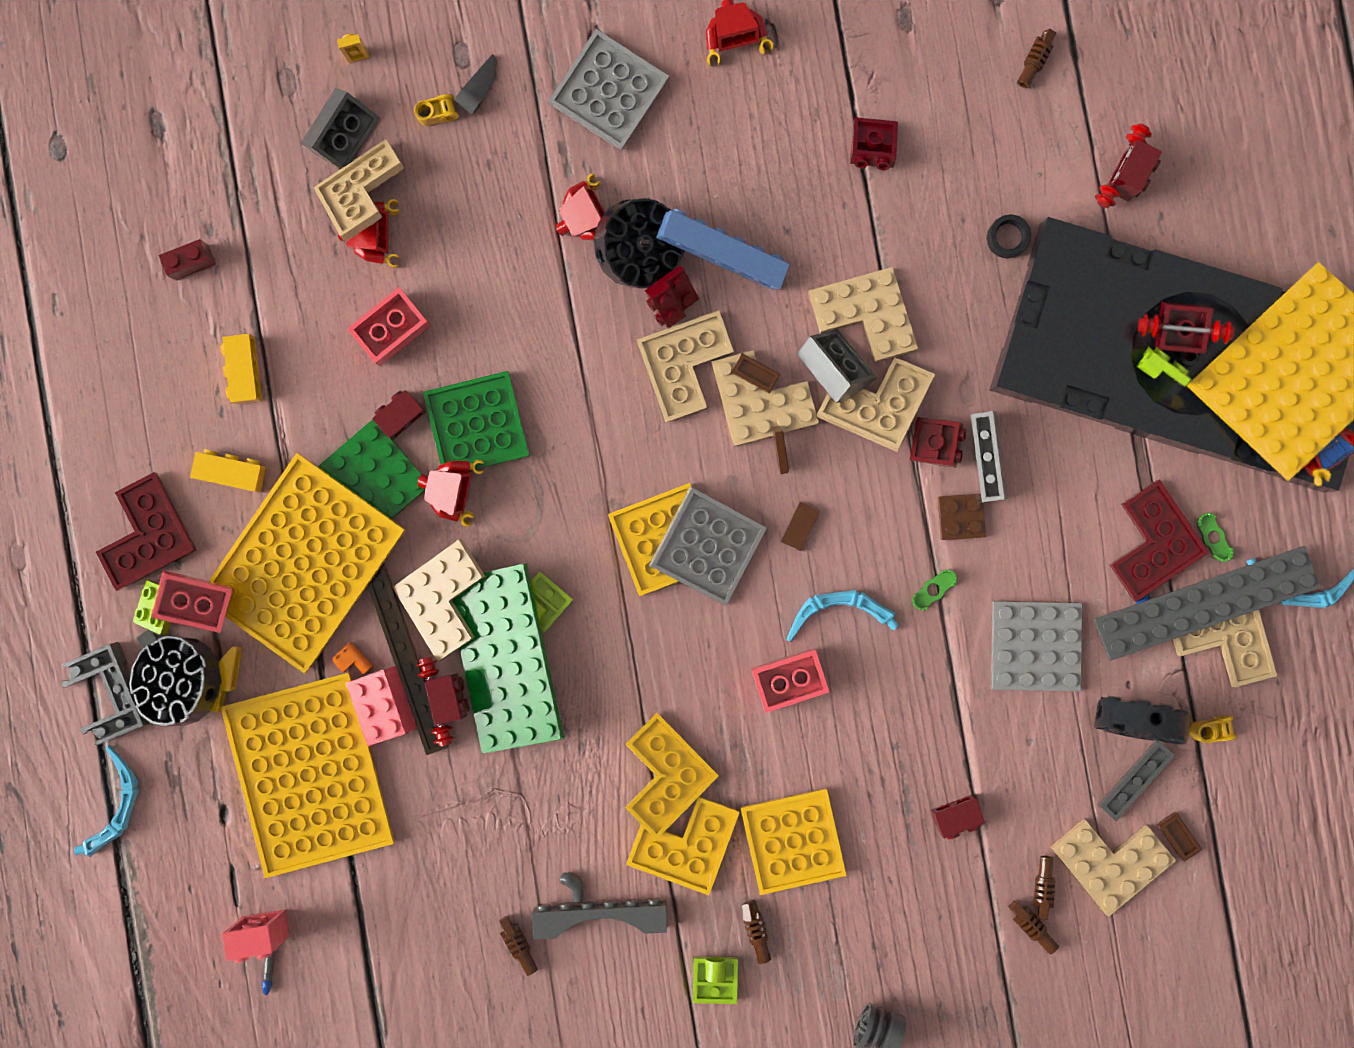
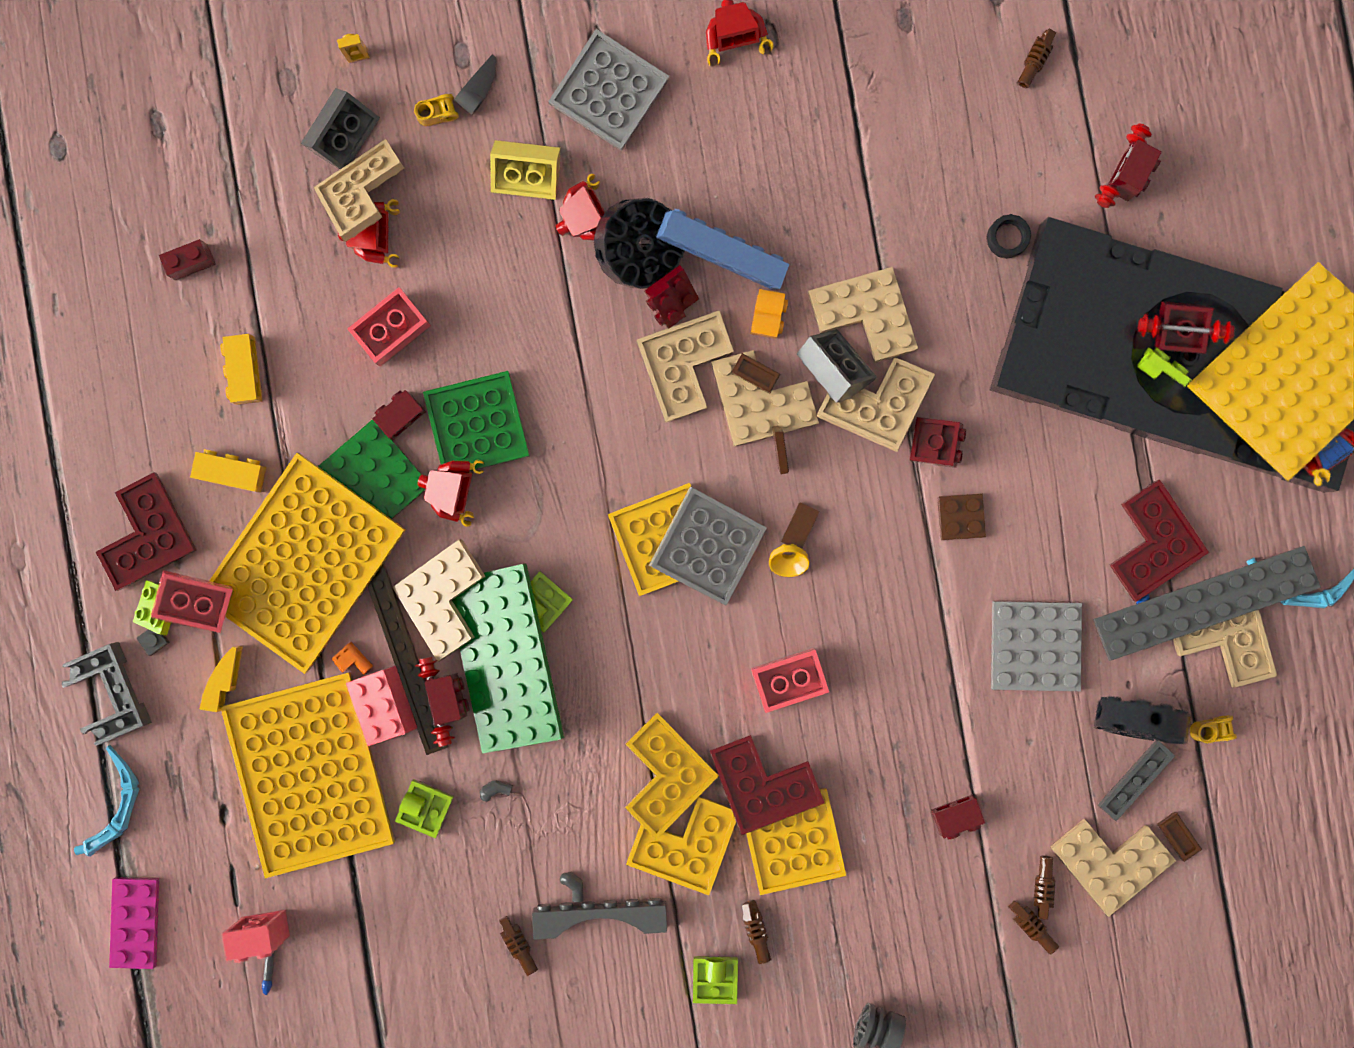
black brick [129,636,222,726] -> none
medium azure animal [786,590,899,641] -> none
dark red plate [850,117,898,171] -> none
bright green piece [912,569,957,611] -> none
light grey brick [971,411,1008,502] -> none
bright green piece [1197,513,1234,562] -> none
none -> dark pink plate [109,877,159,969]
none -> lime plate [395,779,454,839]
none -> dark grey arm [480,780,513,802]
none -> light yellow slope [490,140,560,200]
none -> dark red plate [710,735,825,836]
none -> light orange brick [750,289,788,339]
none -> yellow piece [769,544,809,577]

